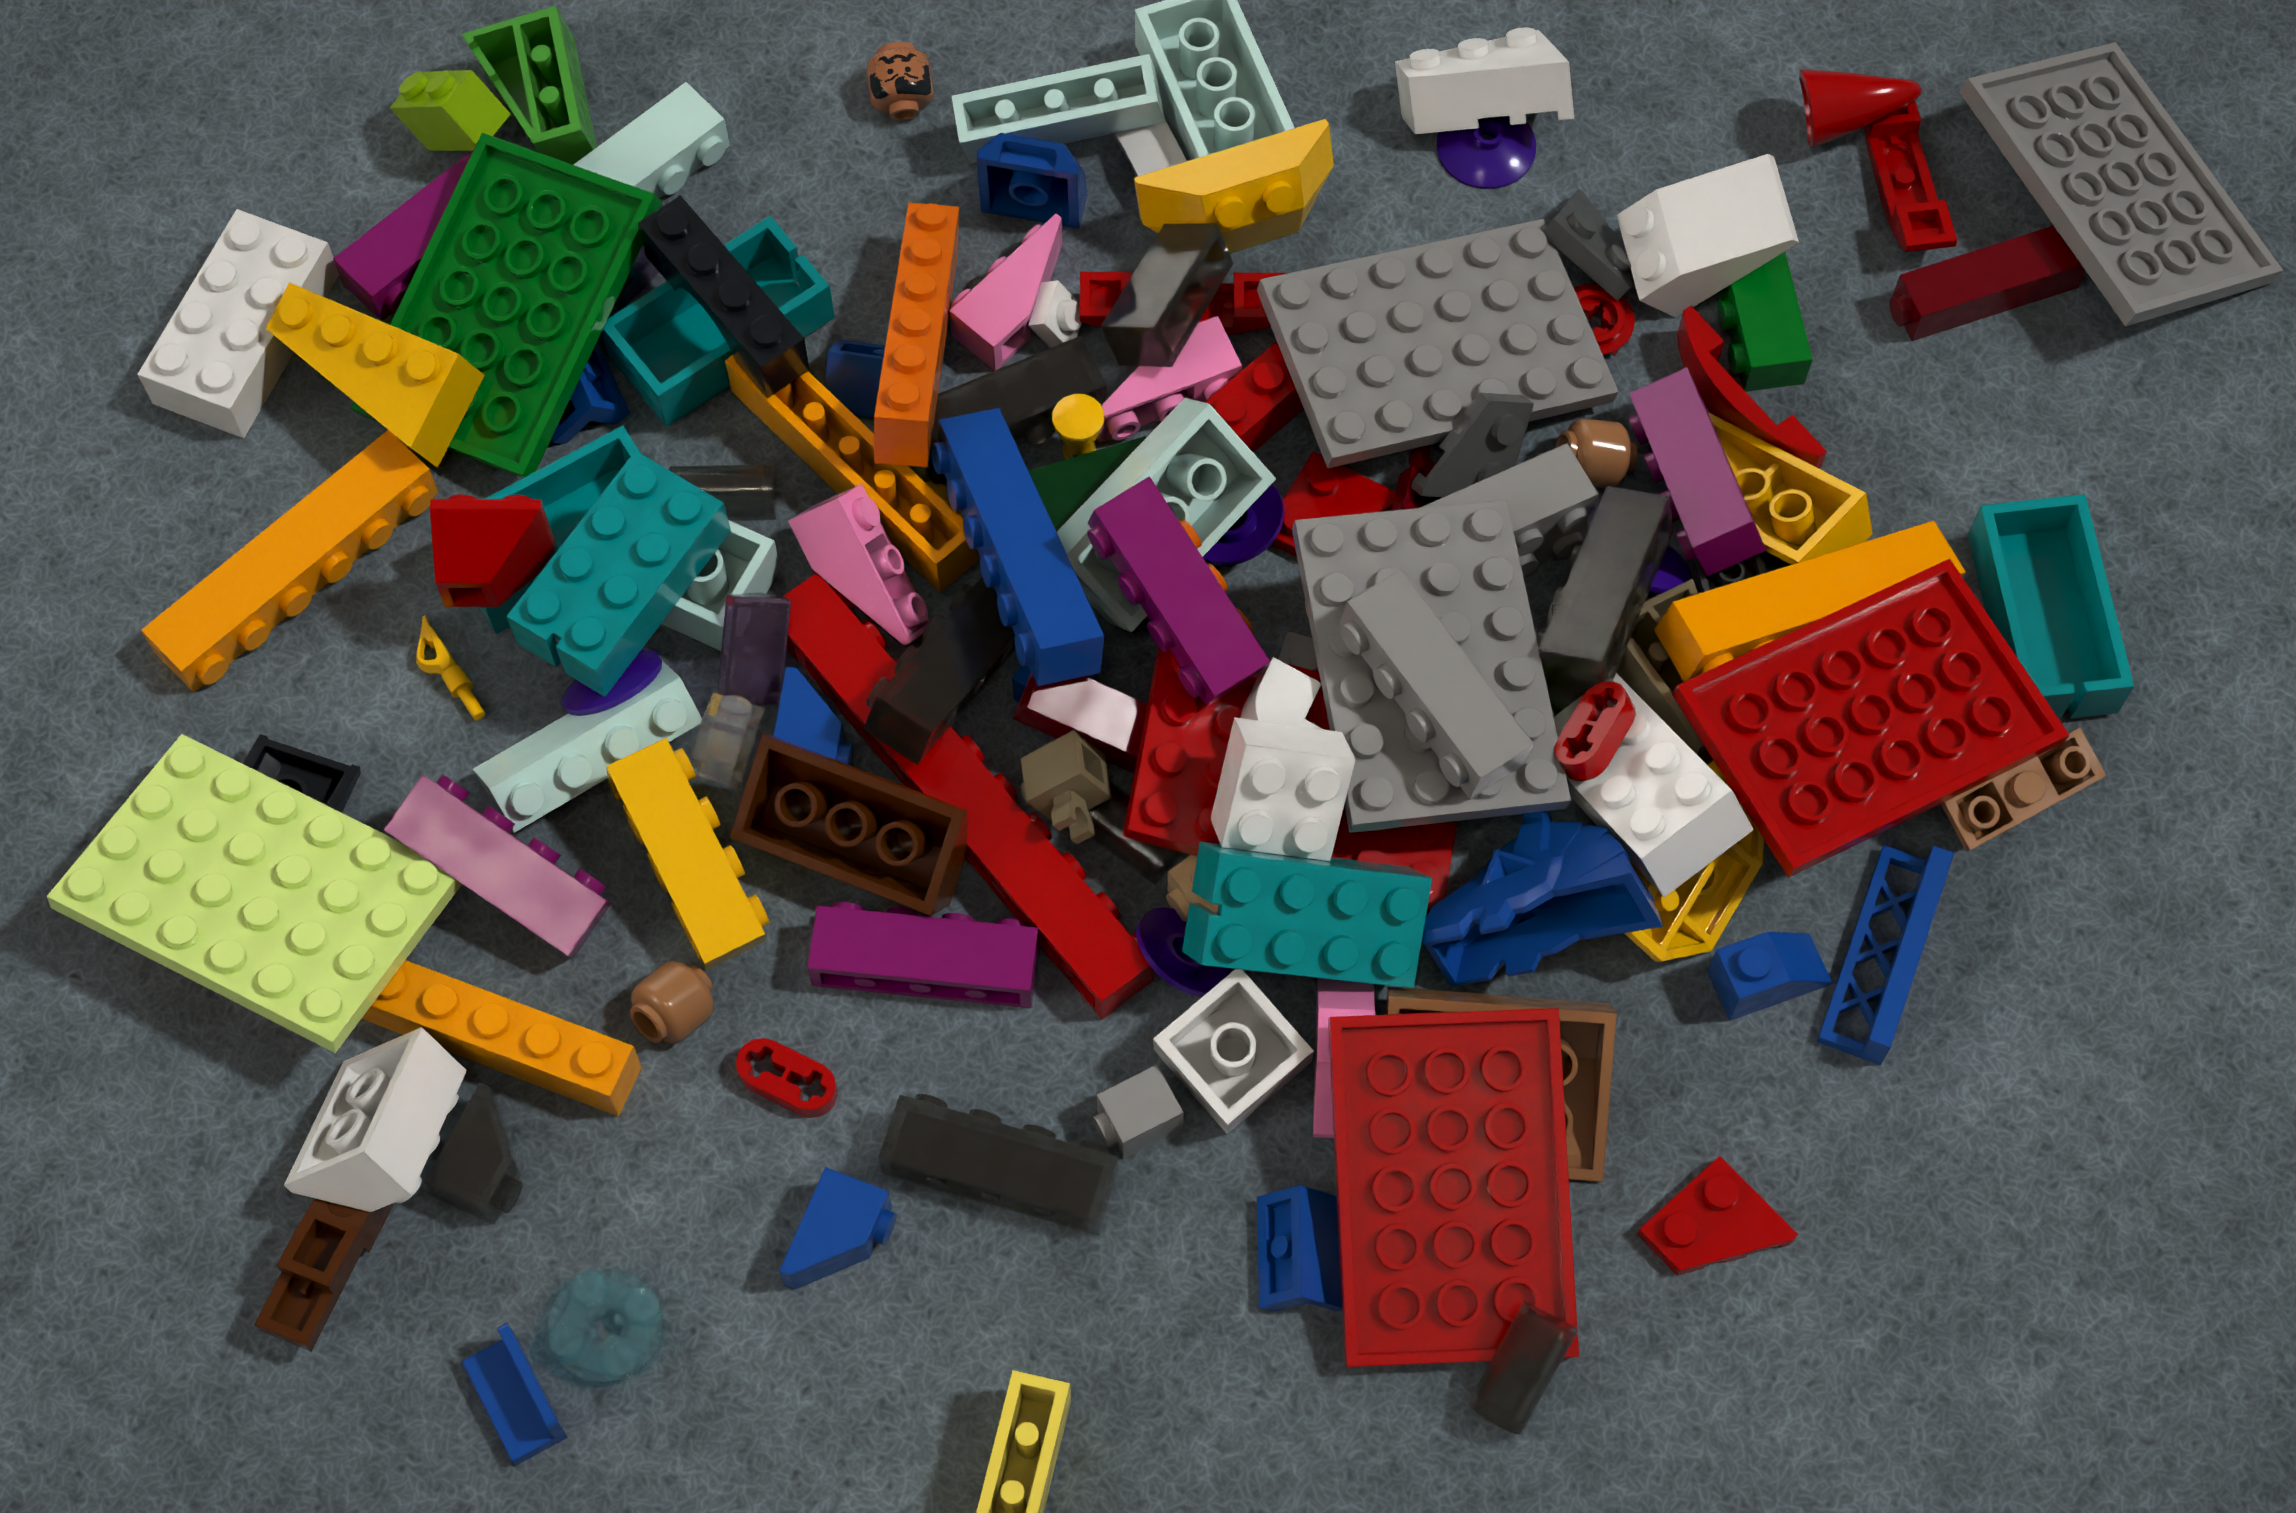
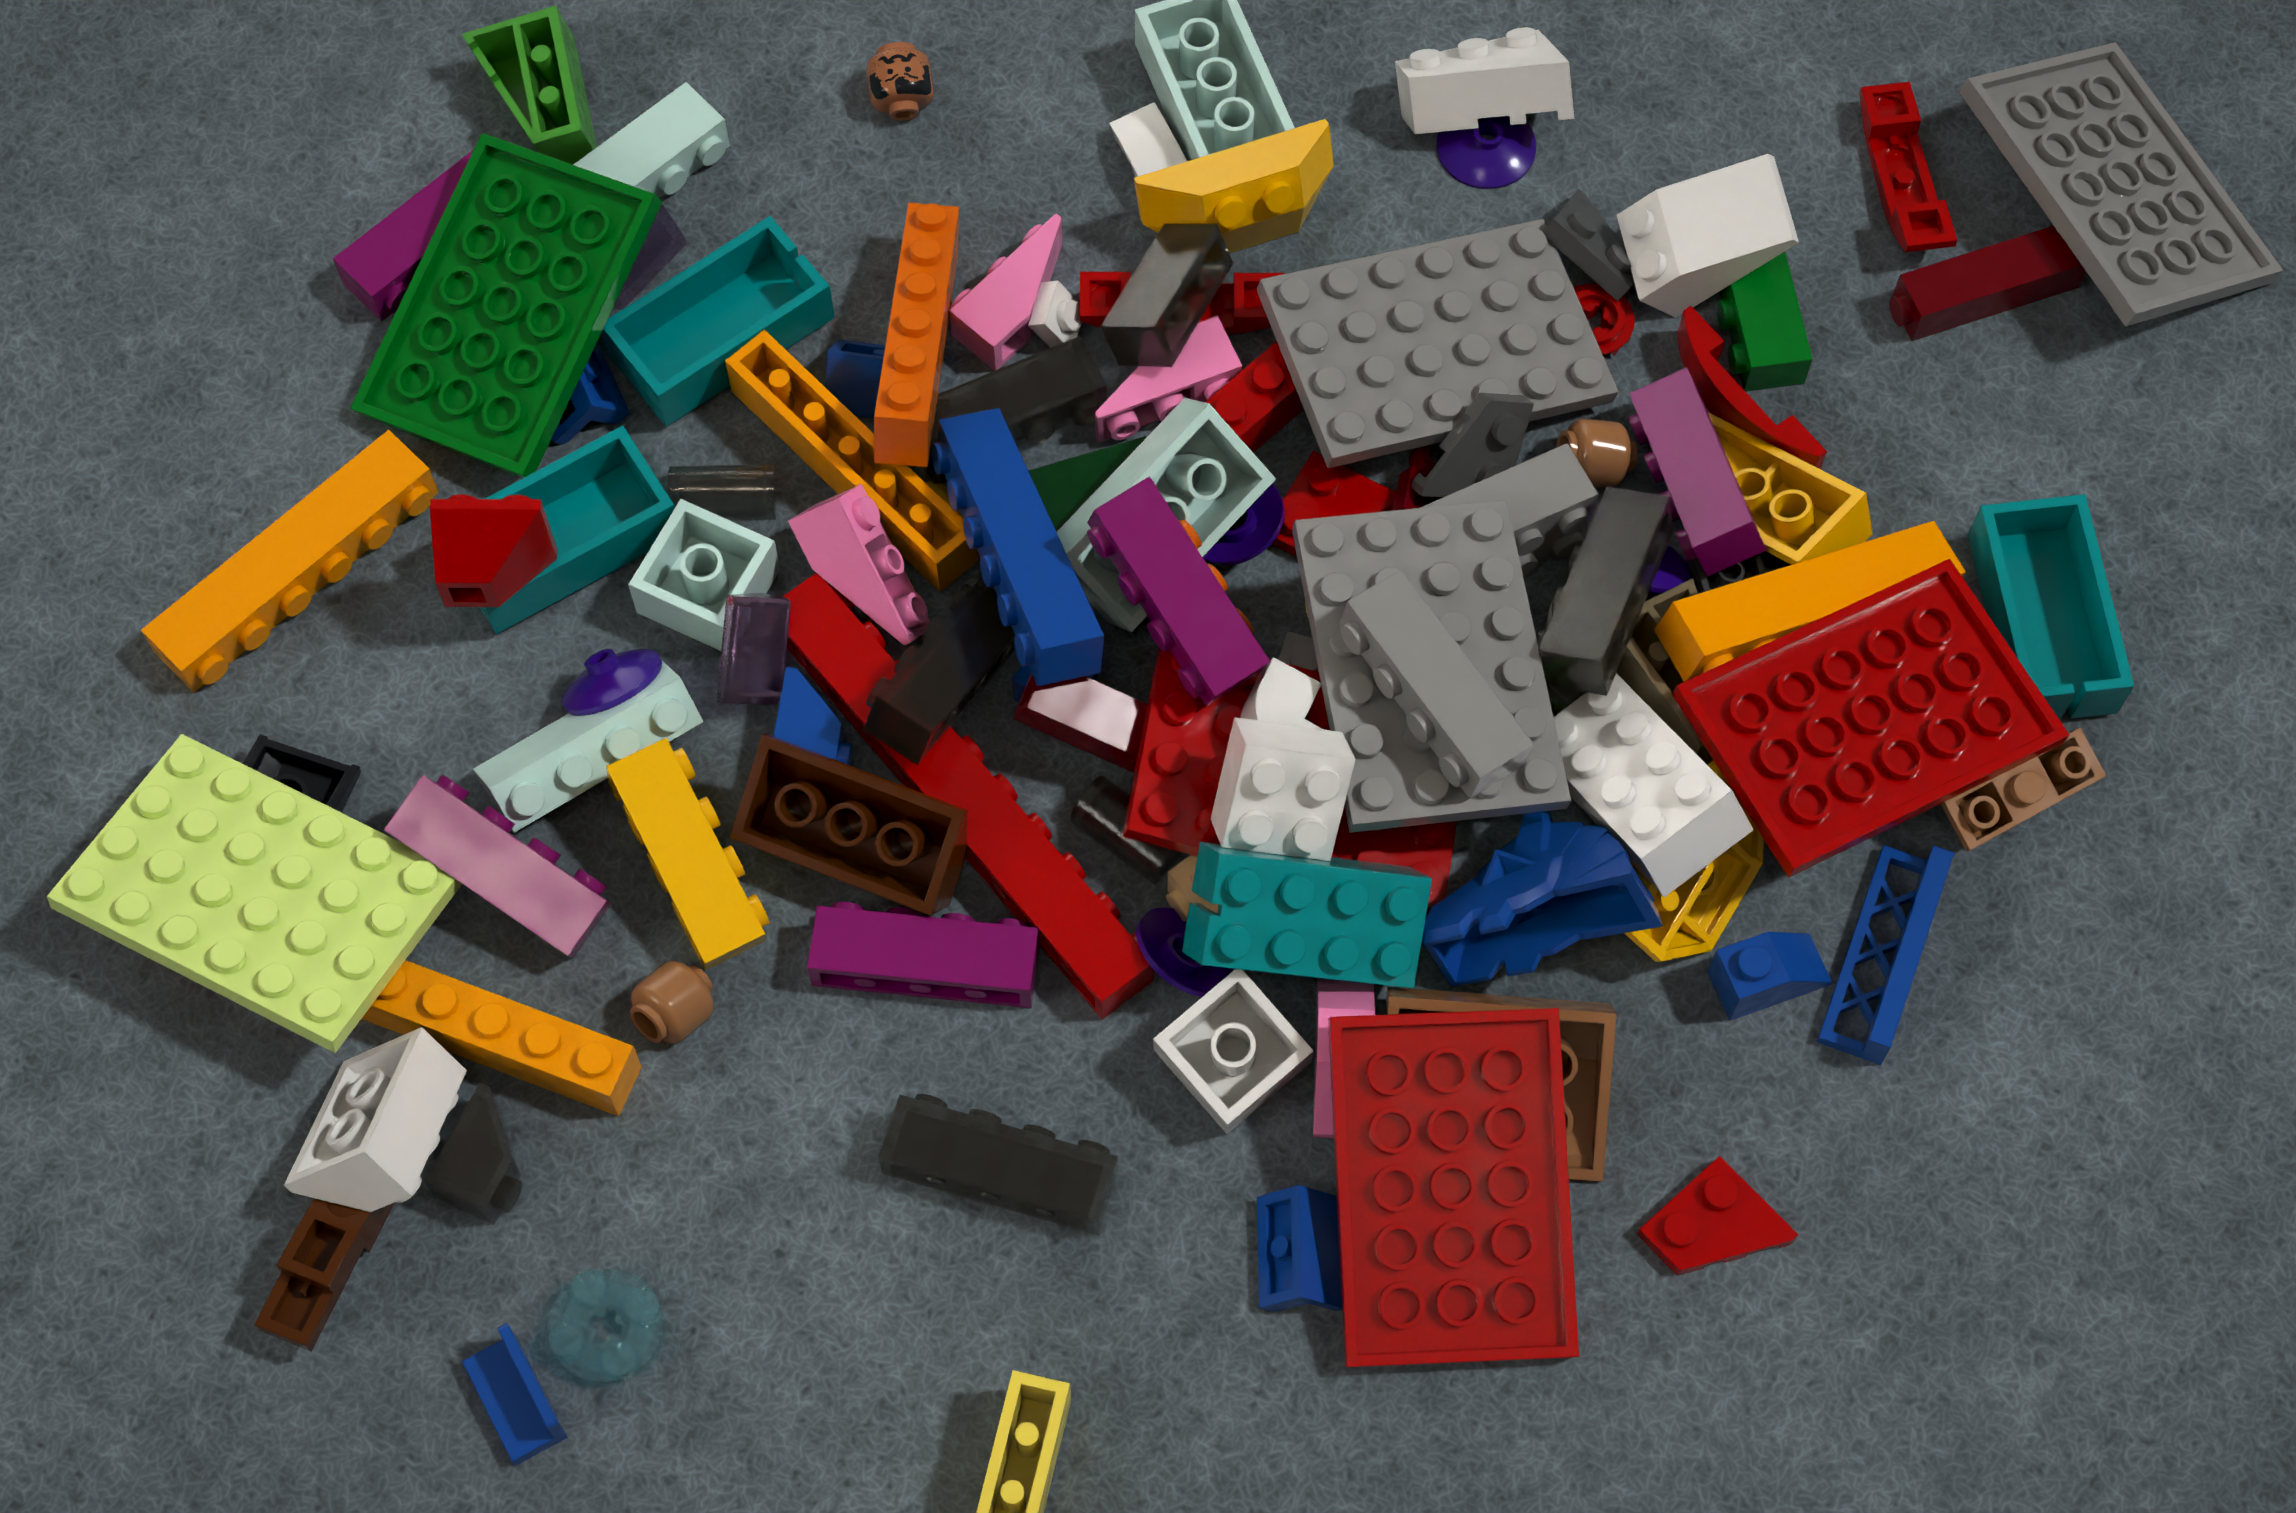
white brick [137,209,339,438] -> none
yellow wedge [266,282,485,468] -> none
lime brick [389,70,511,151] -> none
yellow hand [416,615,486,721] -> none
teal piece [506,450,731,697] -> none
black arch [638,195,810,399] -> none
clear brick [690,692,765,788] -> none
red beam [736,1038,838,1118] -> none
blue slope [779,1167,897,1290] -> none
light aqua brick [952,54,1166,163] -> none
blue slope [977,133,1087,229] -> none
dark tan brick [1020,730,1112,844] -> none
yellow pin [1052,394,1104,459] -> none
light grey brick [1092,1065,1184,1159] -> none
clear smoke brick [1468,1301,1578,1435] -> none
red beam [1554,681,1636,781] -> none
red hat [1799,69,1921,149] -> none

